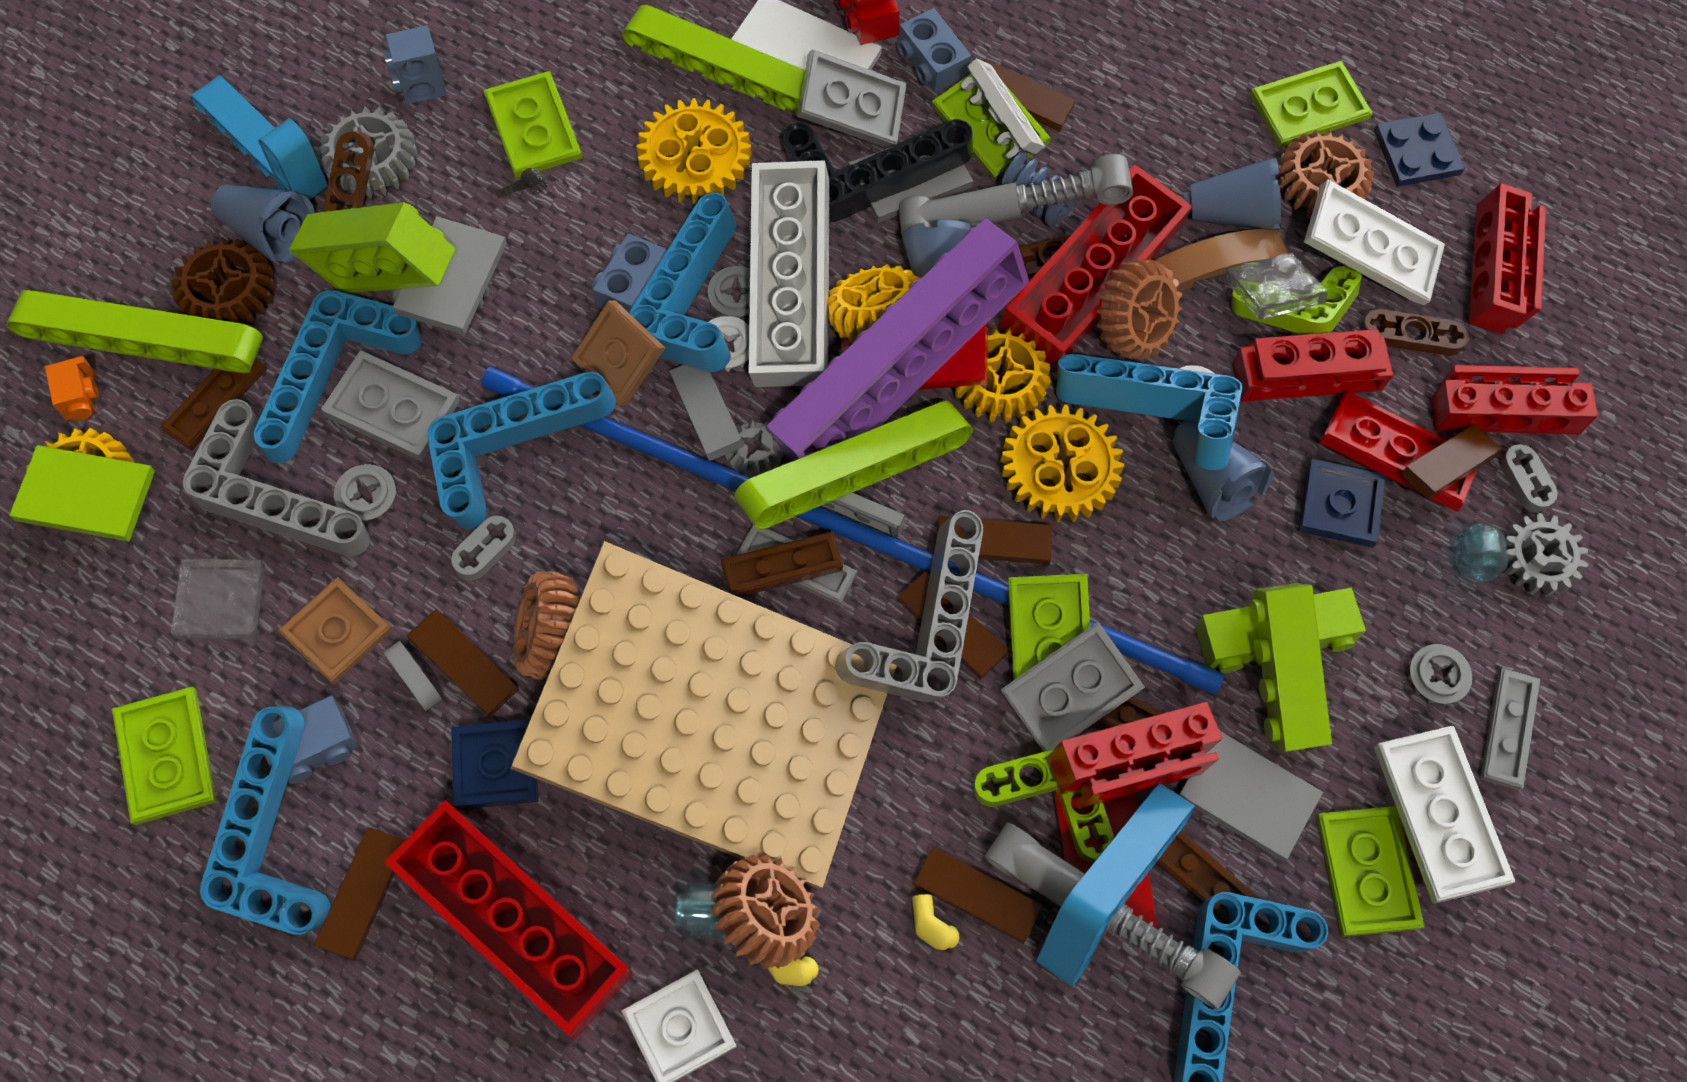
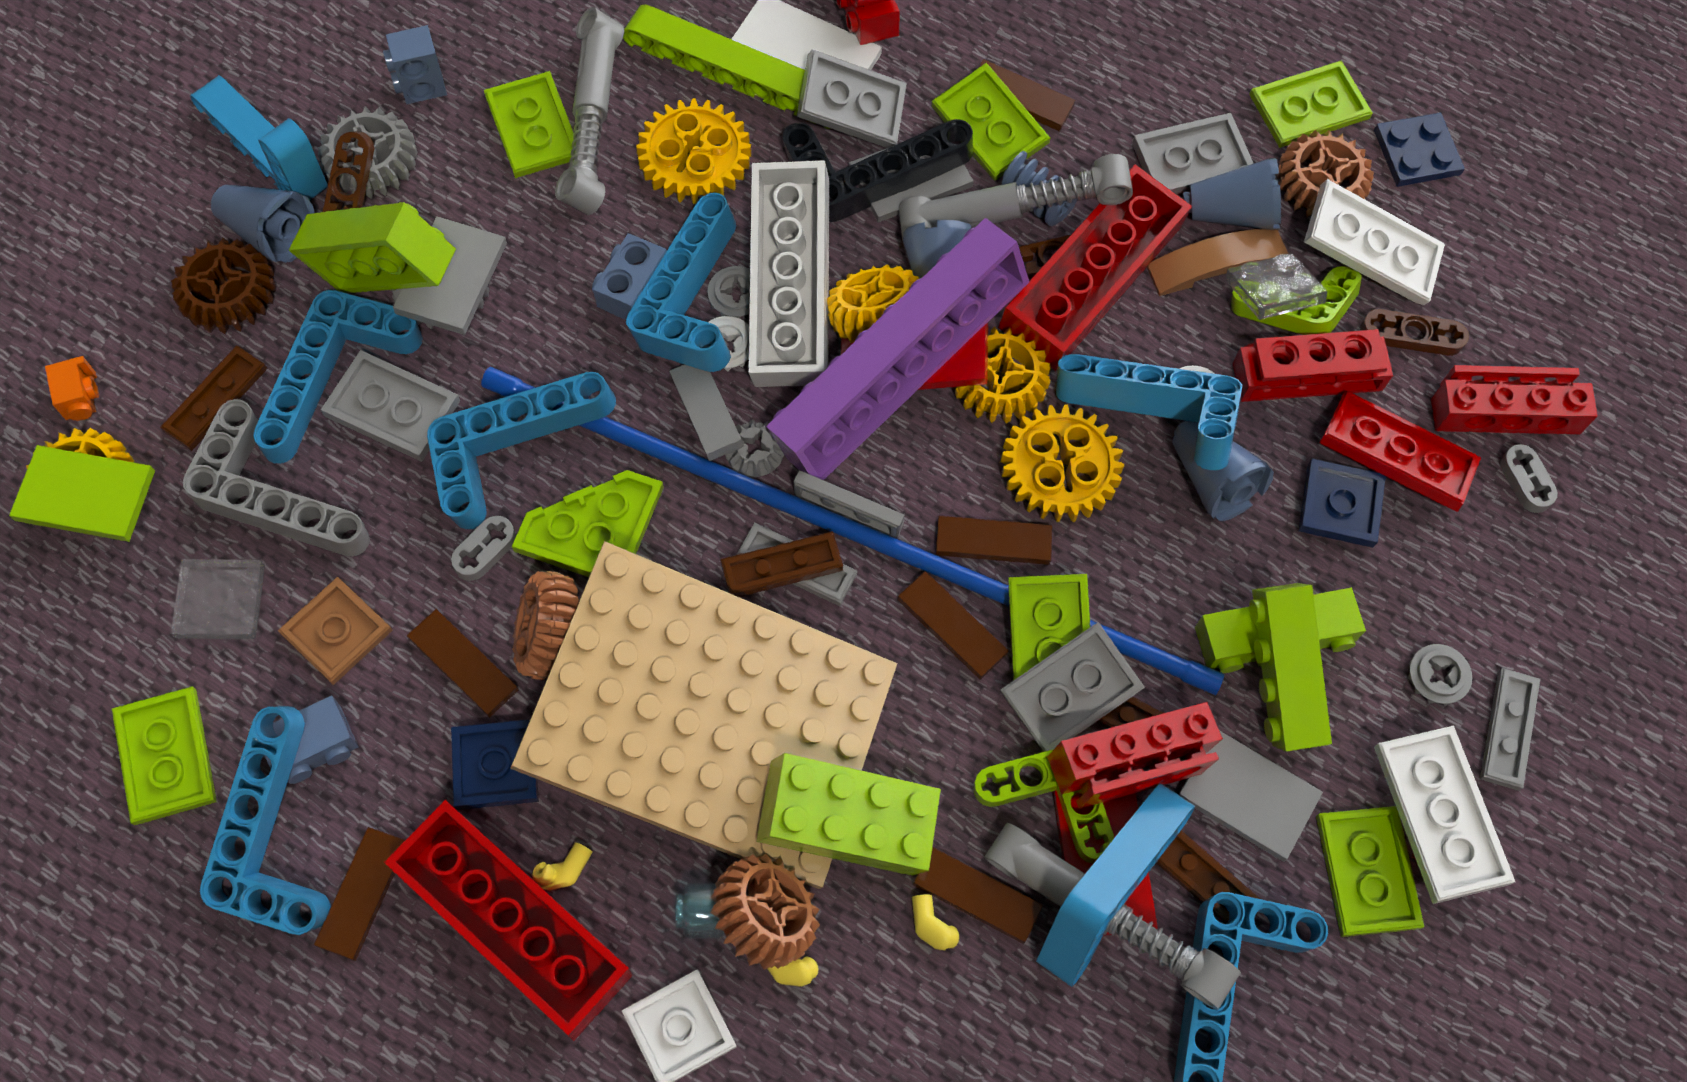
lime beam [6,290,263,373] -> none
light grey gear [334,464,398,524] -> none
light grey beam [383,641,442,712] -> none
clear smoke hand [495,168,548,199] -> none
medium nougat tile [571,300,666,406] -> none
lime beam [734,401,973,530] -> none
light grey beam [835,510,983,703] -> none
sand blue brick [897,8,972,93] -> none
white plate [961,58,1045,160] -> none
nougat gear [1096,259,1183,360] -> none
tile [1401,424,1502,500] -> none
clear light blue head [1454,524,1509,582] -> none
red brick [1469,183,1546,334] -> none
light grey gear [1500,513,1588,596] -> none
none -> lime plate [512,470,664,577]
none -> light yellow arm [532,842,593,891]
none -> light grey piece [555,7,624,215]
none -> lime brick [756,753,941,875]
none -> light grey plate [1132,113,1253,195]

